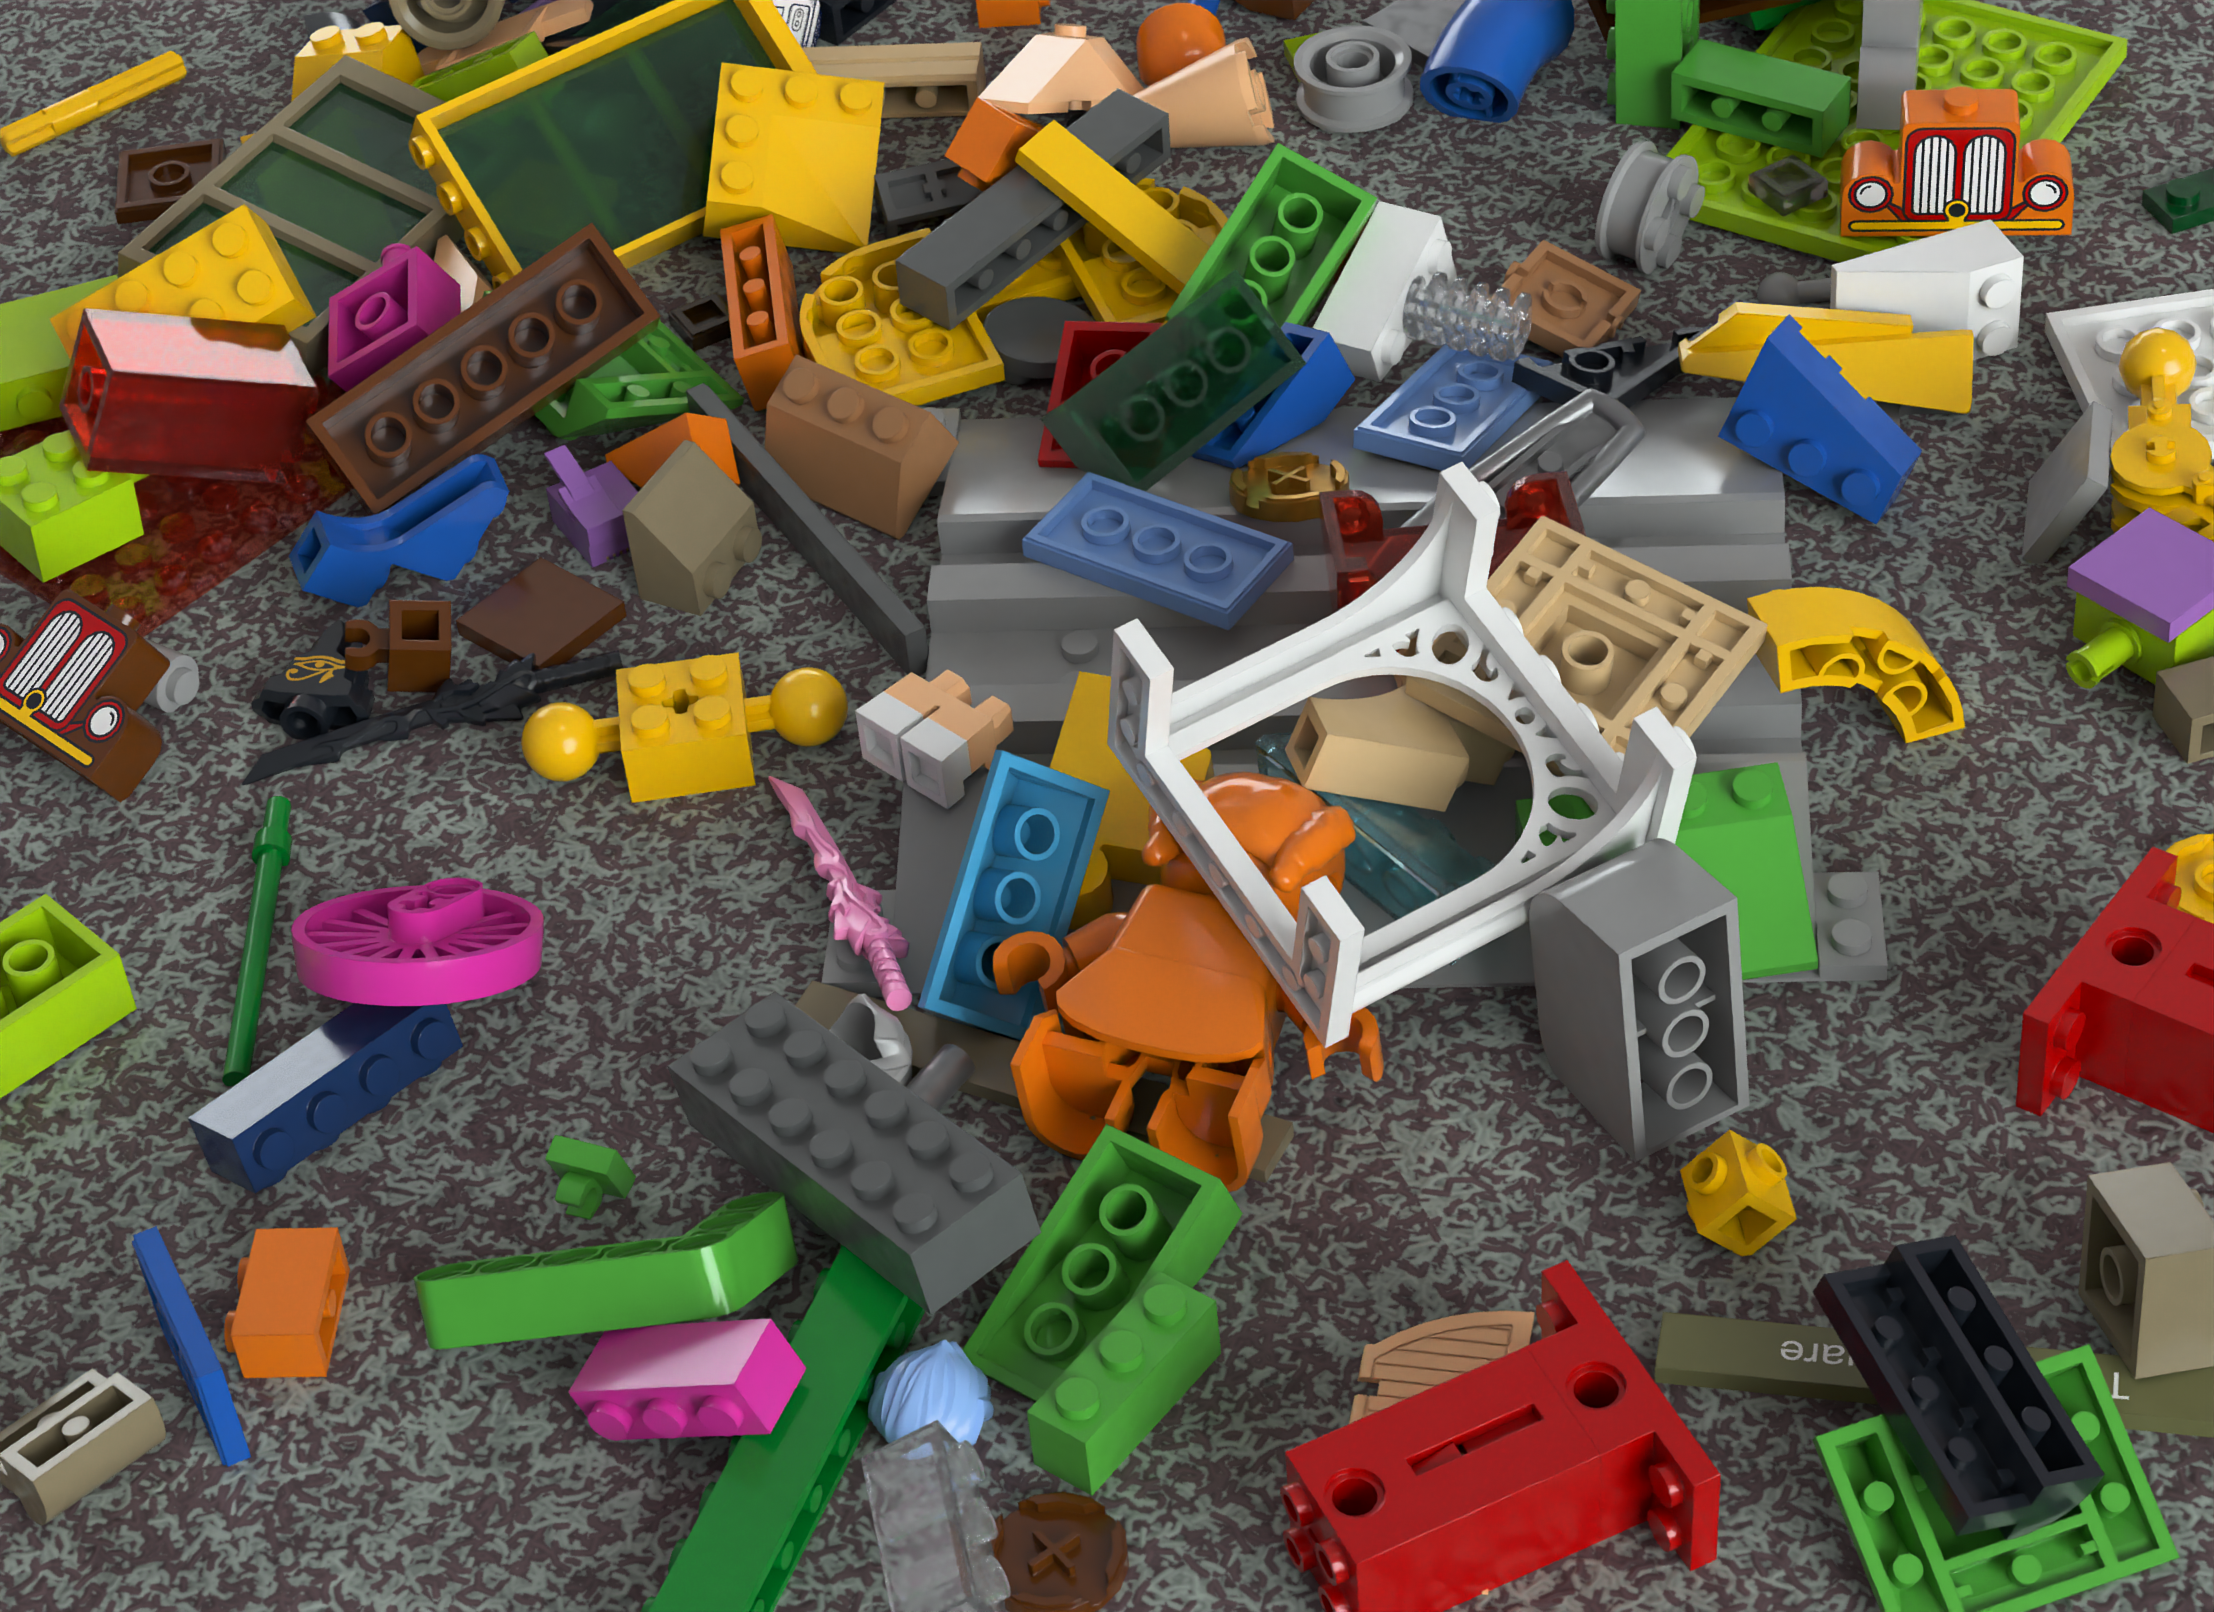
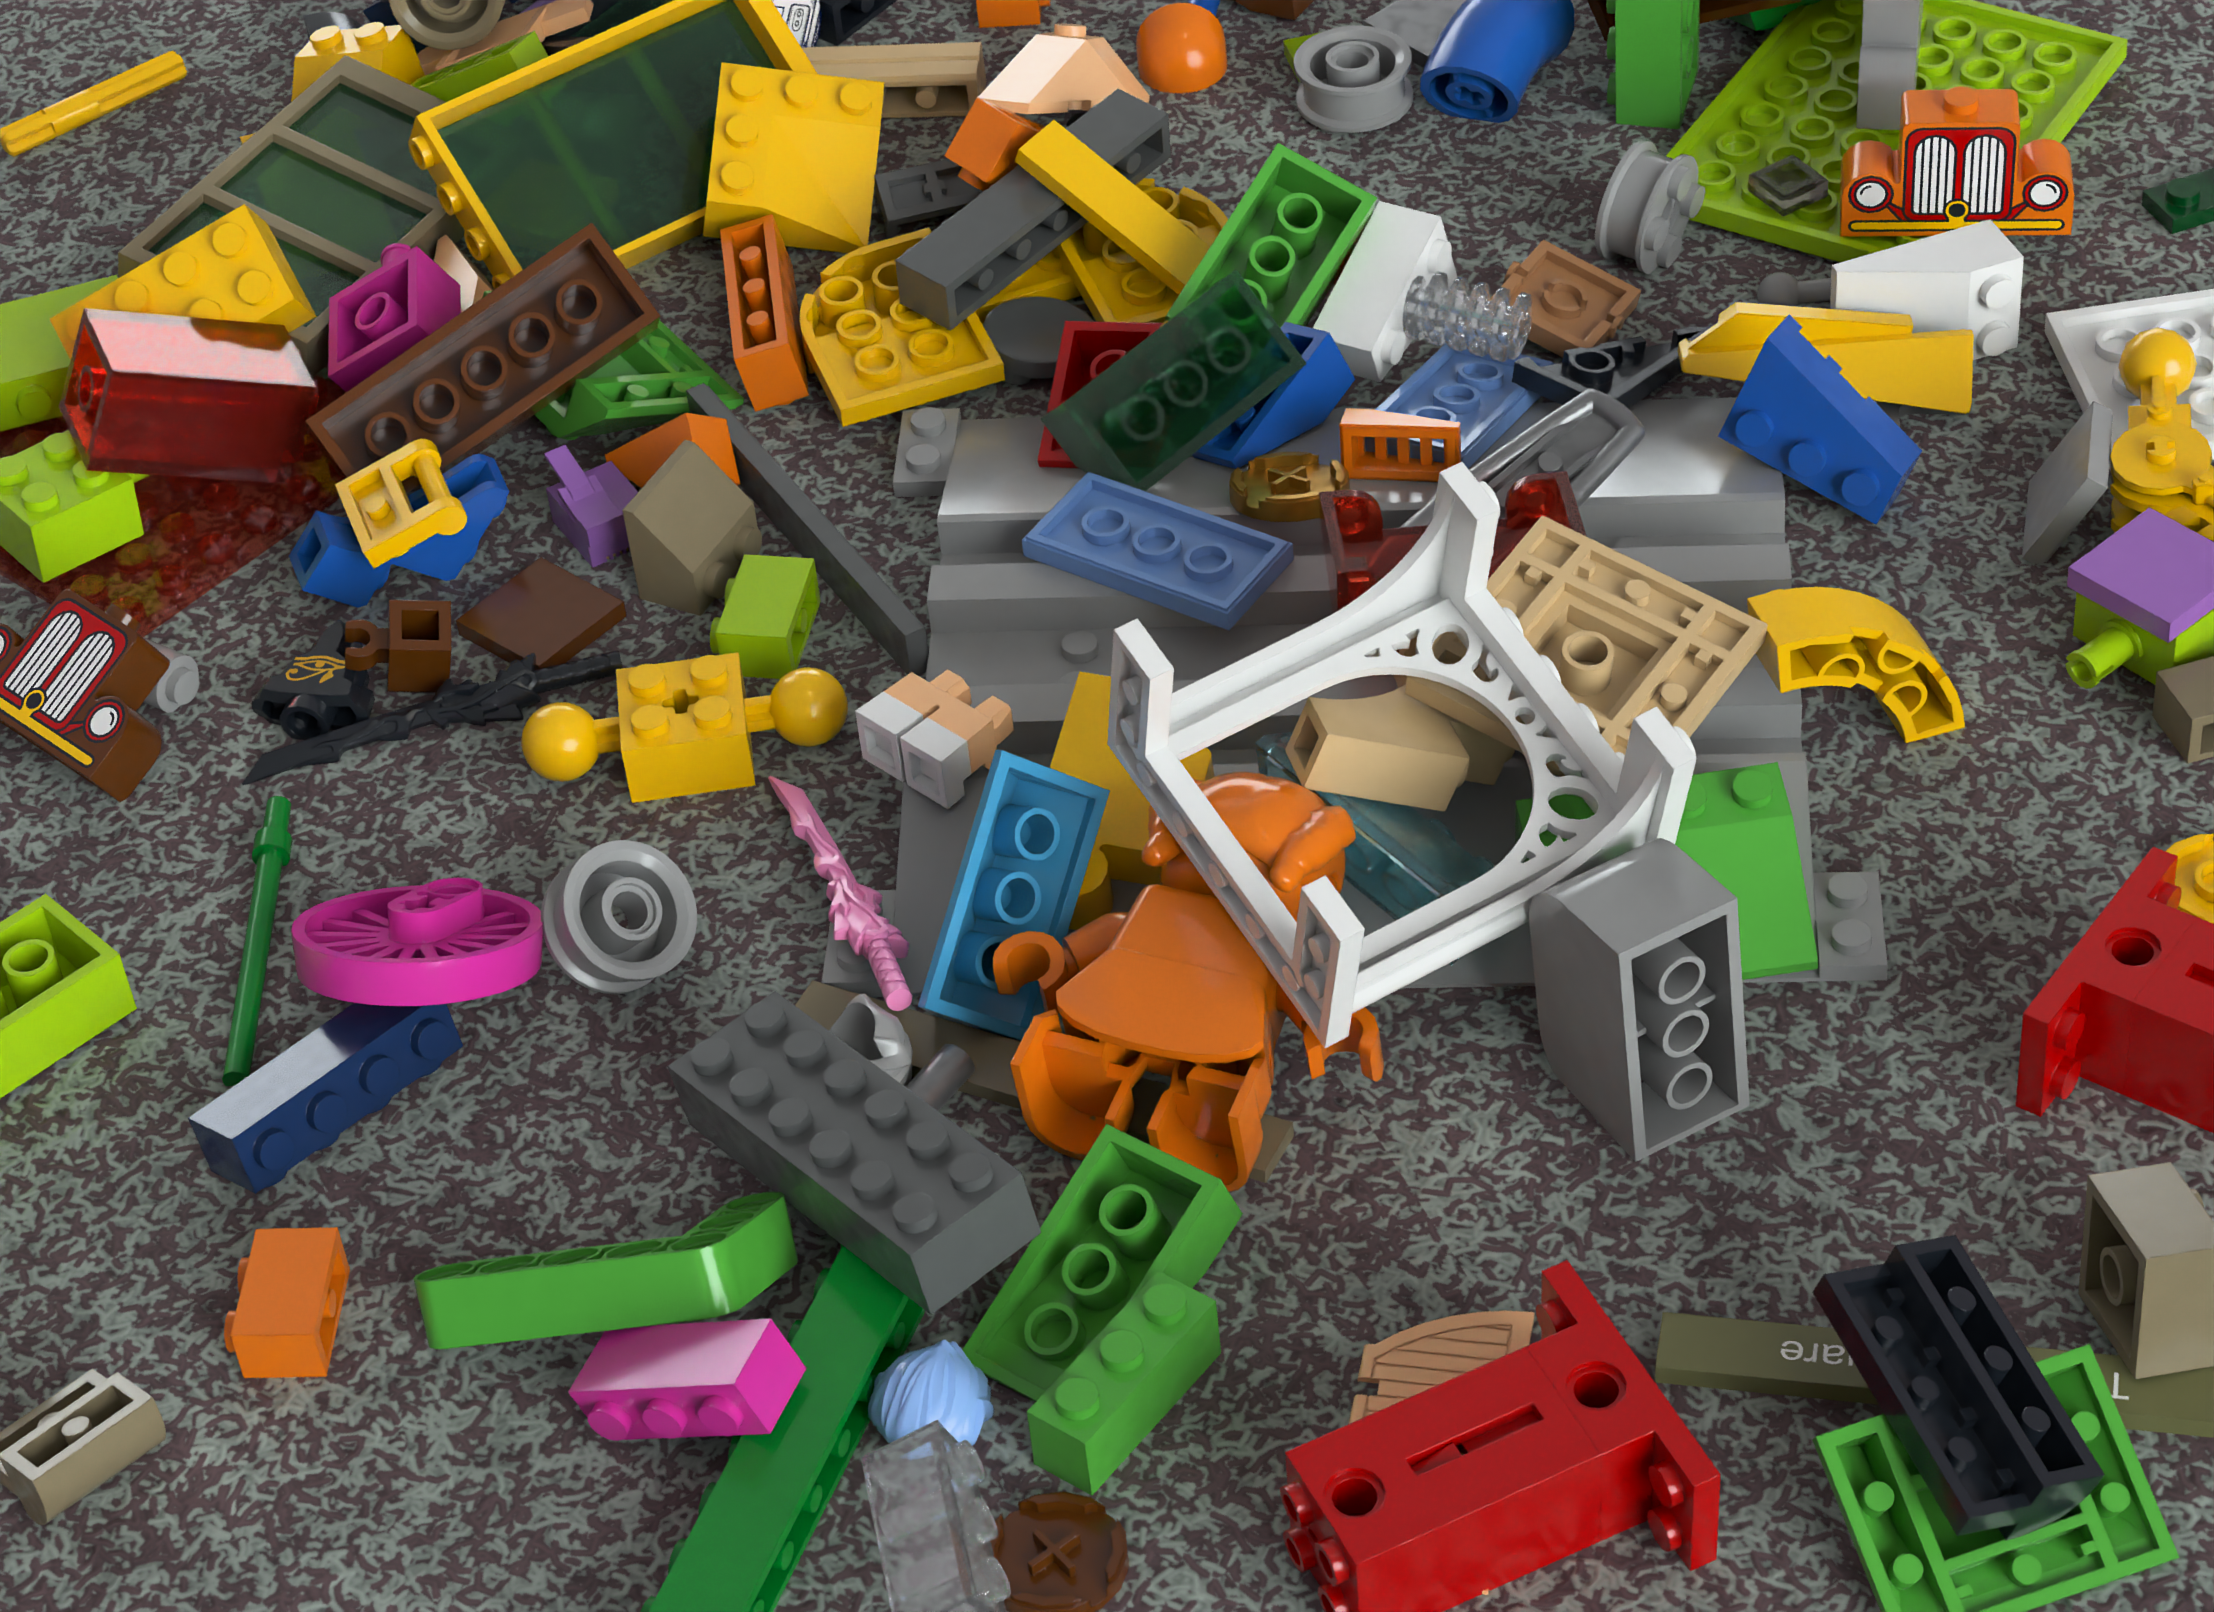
reddish brown tile [115,138,227,224] -> none
blue tile [131,1226,251,1467] -> none
bright green tile [545,1135,636,1220] -> none
dark brown tile [668,292,731,352] -> none
medium nougat slope [765,354,959,540] -> none
light nougat cone [1133,37,1275,148] -> none
bright green brick [1671,39,1851,158] -> none
yellow brick [1680,1129,1797,1256] -> none
none -> yellow plate [335,439,467,568]
none -> light grey wheel [541,840,697,994]
none -> lime brick [710,554,821,679]
none -> orange slope [1339,408,1461,482]

